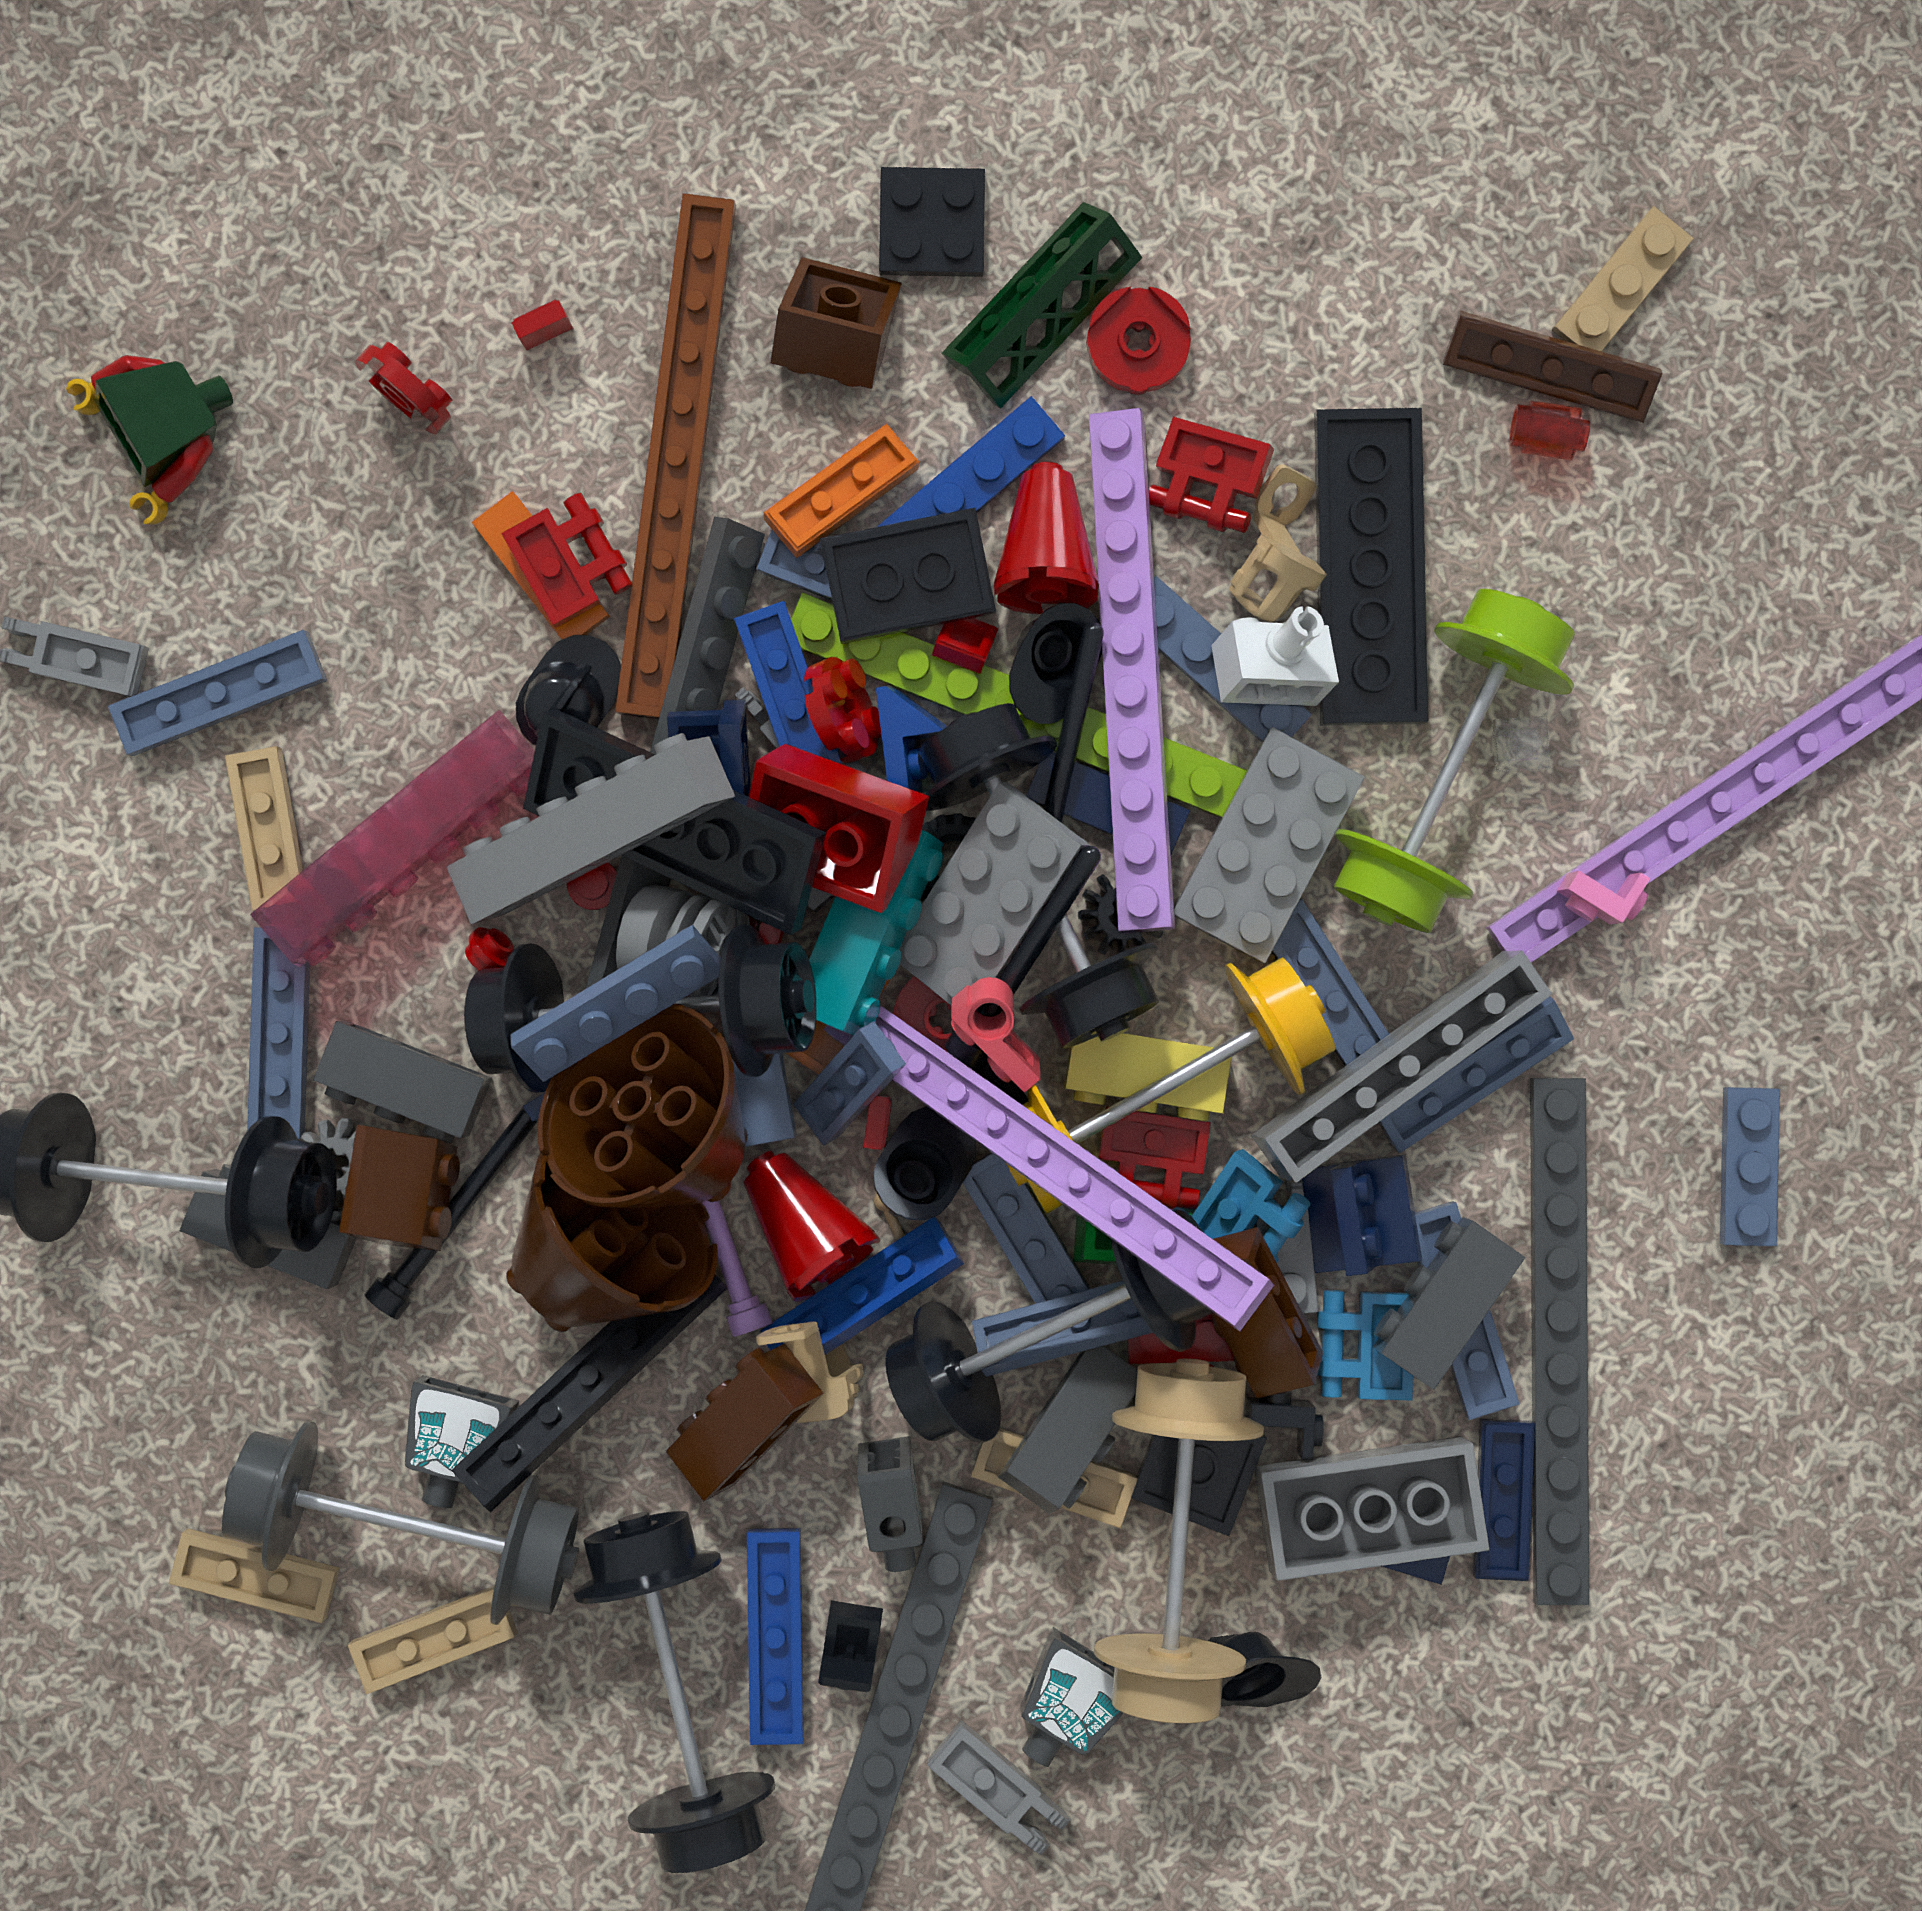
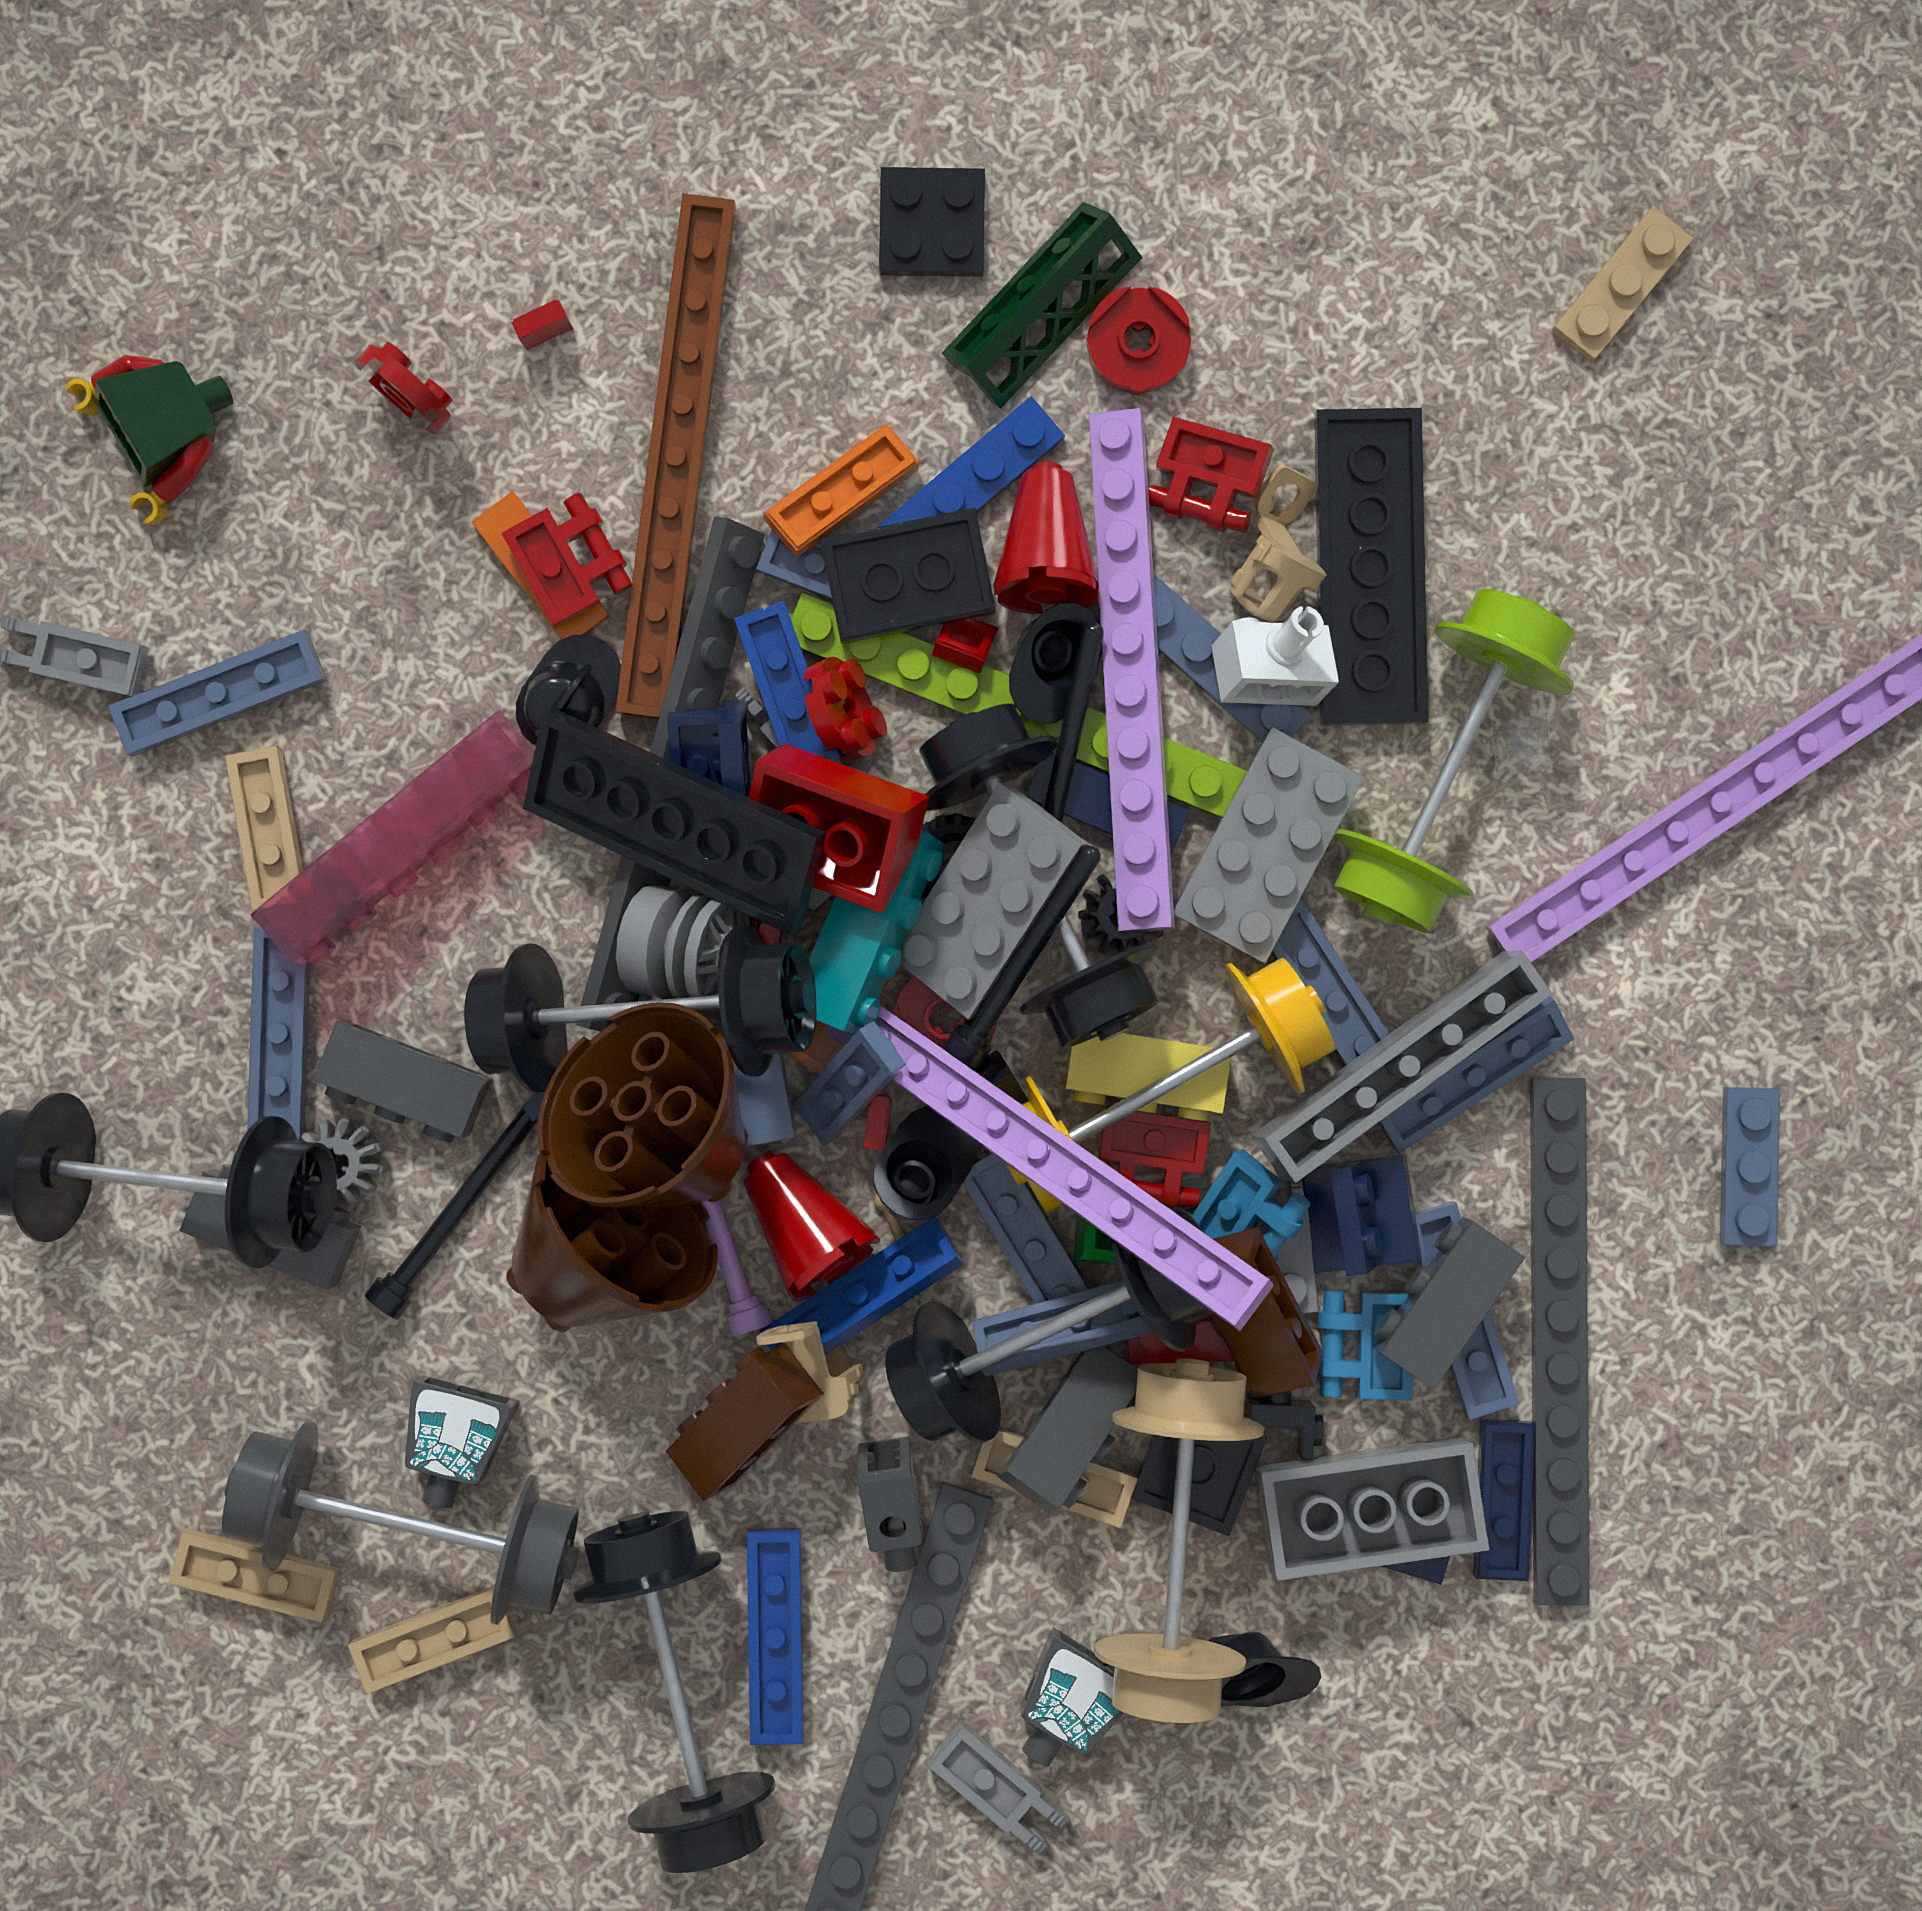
reddish brown slope [339,1125,460,1251] -> none
light grey brick [446,733,735,925] -> none
black plate [451,1274,727,1513] -> none
red plate [465,927,514,971] -> none
sand blue plate [510,924,721,1082] -> none
red plate [567,862,617,910] -> none
reddish brown slope [770,257,902,389] -> none
black bracket [818,1600,883,1692] -> none
blue slope [876,686,947,792] -> none
coral plate [951,977,1041,1093] -> none
reddish brown tile [1443,311,1663,423] -> none
clear red brick [1509,401,1590,460] -> none
bright pink bracket [1557,871,1650,925] -> none

